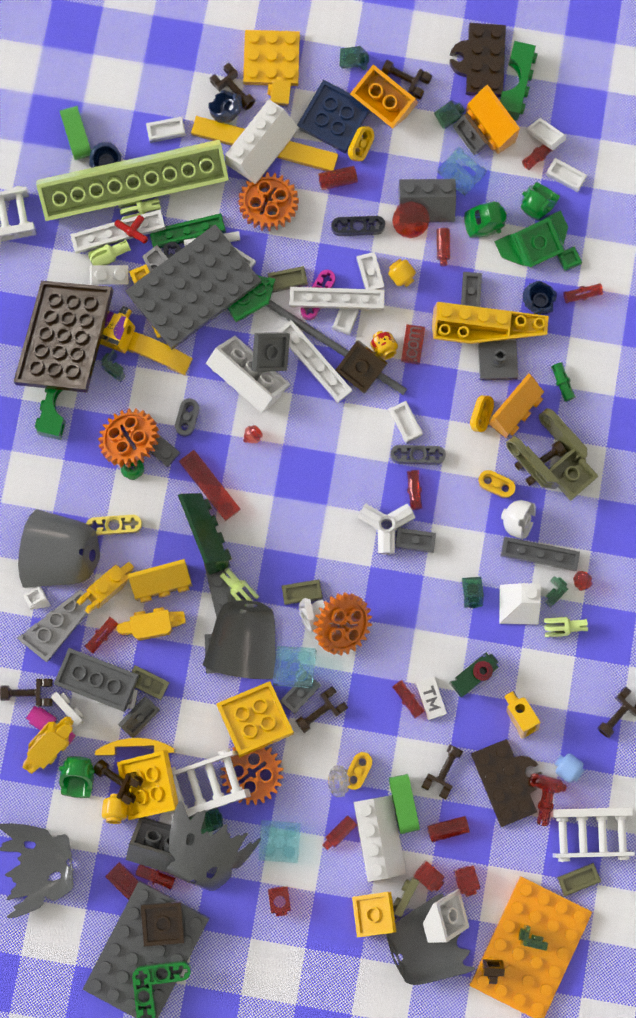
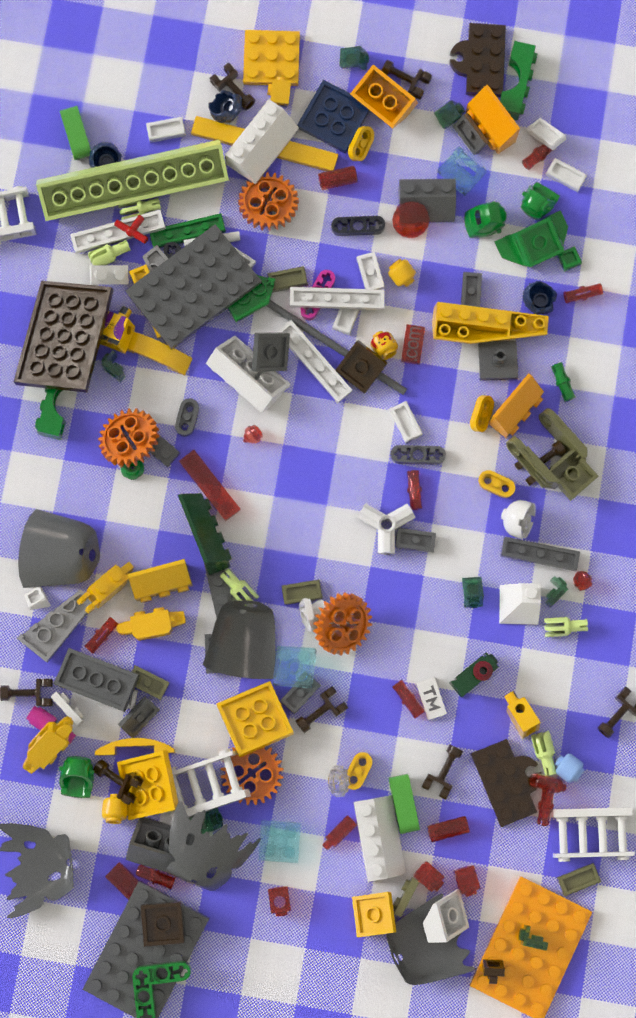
light yellow beam [86,515,142,536] -> none
clear red cylinder [436,228,450,267] -> none
none -> yellowish green arm [531,731,557,776]

